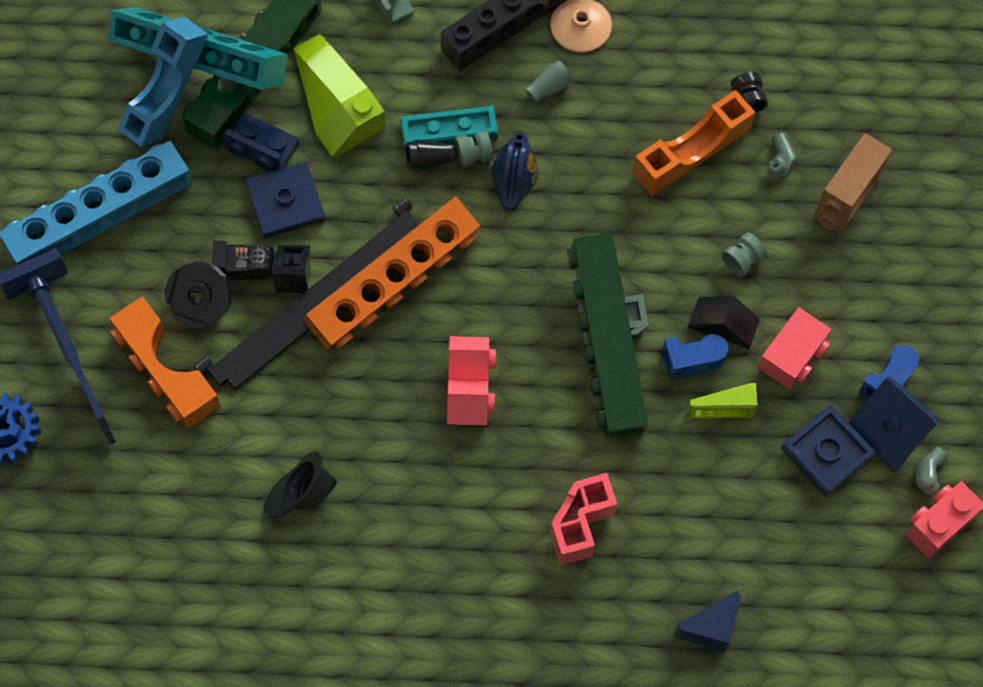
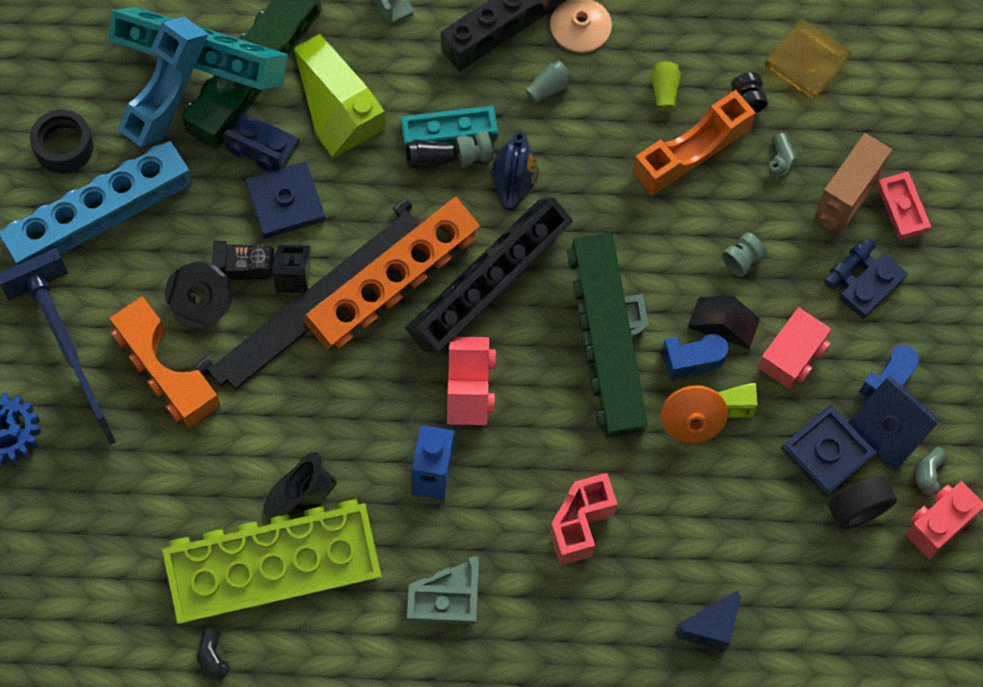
none -> black tyre [30,109,94,173]
none -> lime bracket [162,499,382,624]
none -> black arm [197,629,230,679]
none -> black brick [404,197,573,352]
none -> sand green wing [407,556,479,625]
none -> blue torso [412,426,455,500]
none -> lime cone [650,62,681,111]
none -> orange dish [661,386,728,443]
none -> clear yellow plate [764,18,852,99]
none -> dark blue plate [824,238,908,320]
none -> black tyre [828,476,897,529]
none -> coral plate [876,172,931,240]

